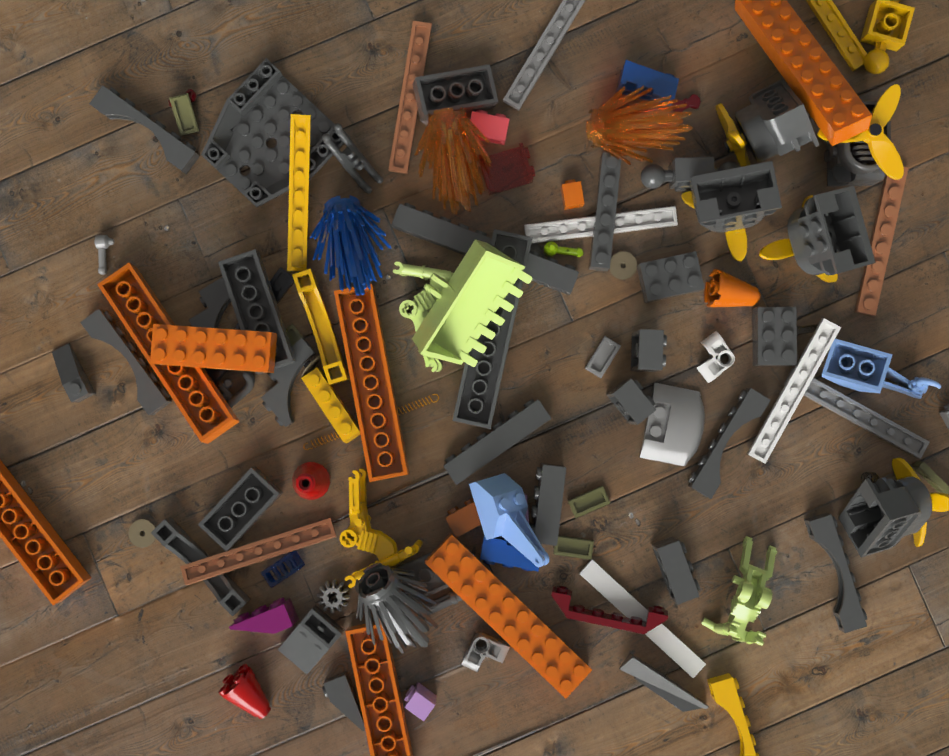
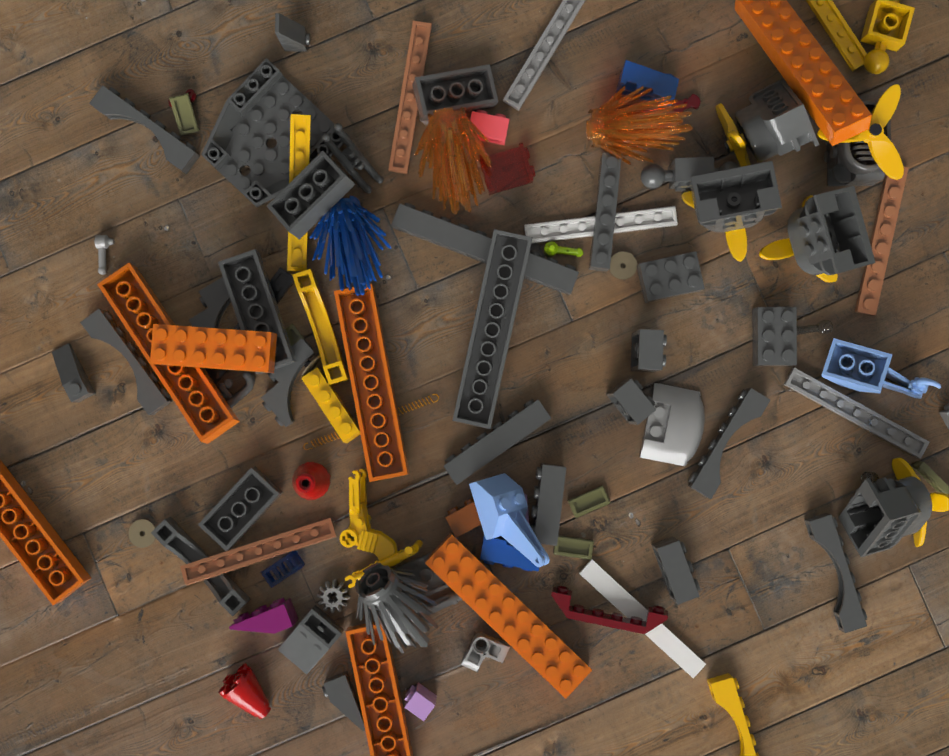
yellowish green piece [393,262,454,372] -> none
yellowish green piece [412,240,532,367] -> none
orange brick [561,179,585,210] -> none
light grey tile [584,336,621,378] -> none
wedge [619,653,709,712] -> none
white piece [697,331,735,383] -> none
yellowish green piece [701,536,777,646] -> none
orange cone [704,269,761,307] -> none
white plate [747,318,841,464] -> none
none -> dark grey brick [267,151,355,240]
none -> dark grey slope [275,13,311,52]

